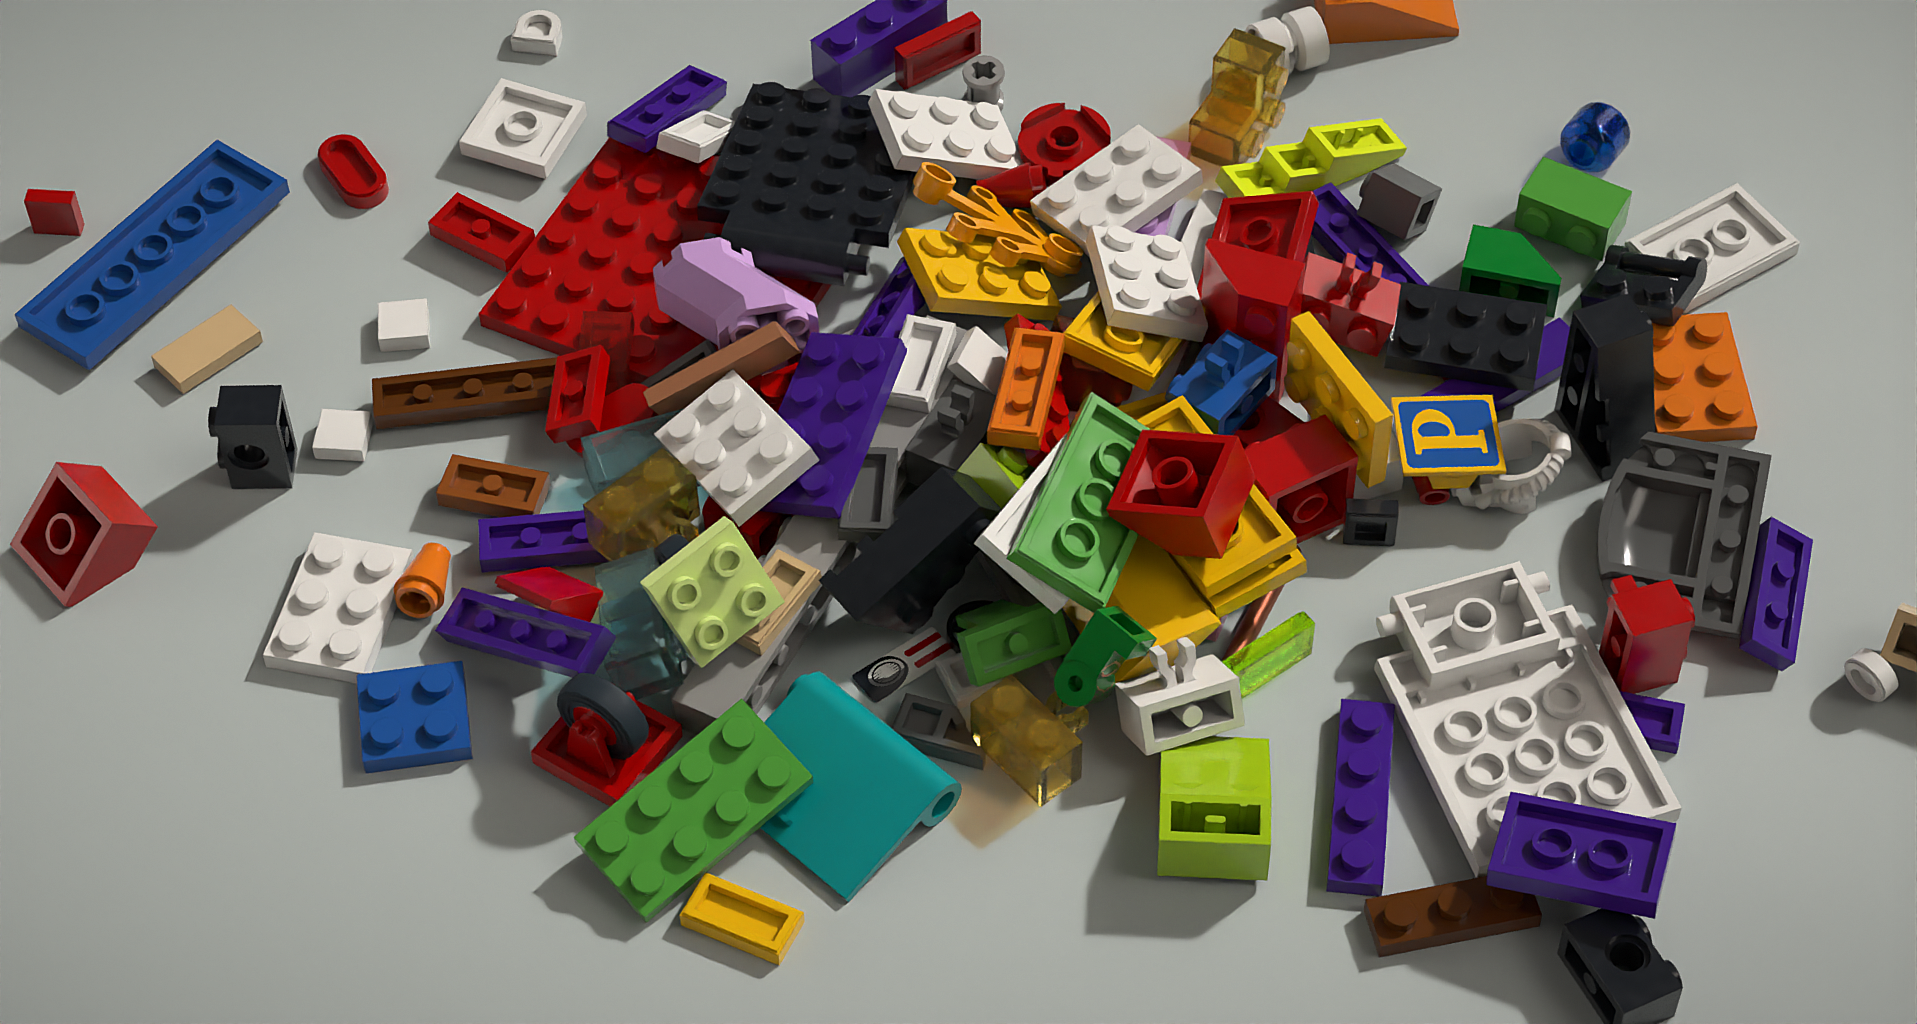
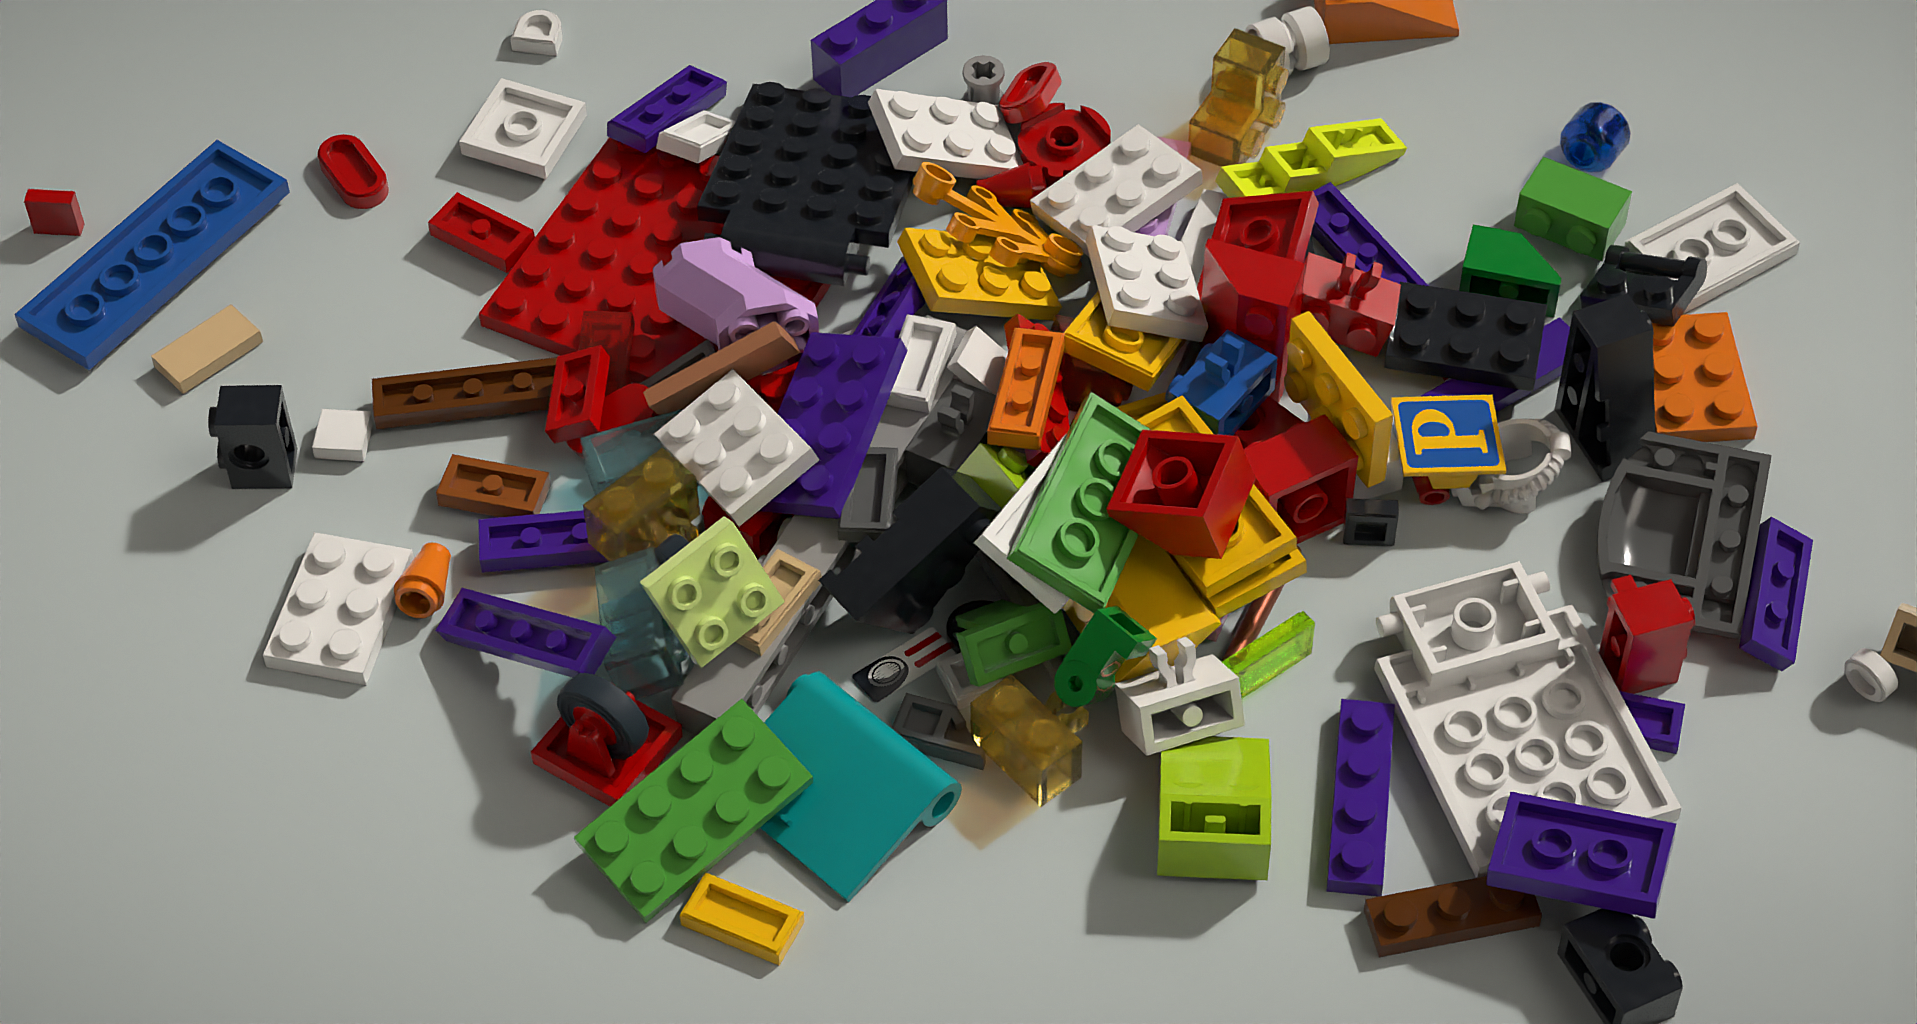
red slope [10,462,158,607] -> none
blue plate [357,661,473,774] -> none
white tile [378,298,430,352] -> none
red slope [494,567,604,622] -> none
red tile [894,11,981,90] -> none
dark grey brick [1357,163,1442,240] -> none
none -> red tile [999,62,1062,124]

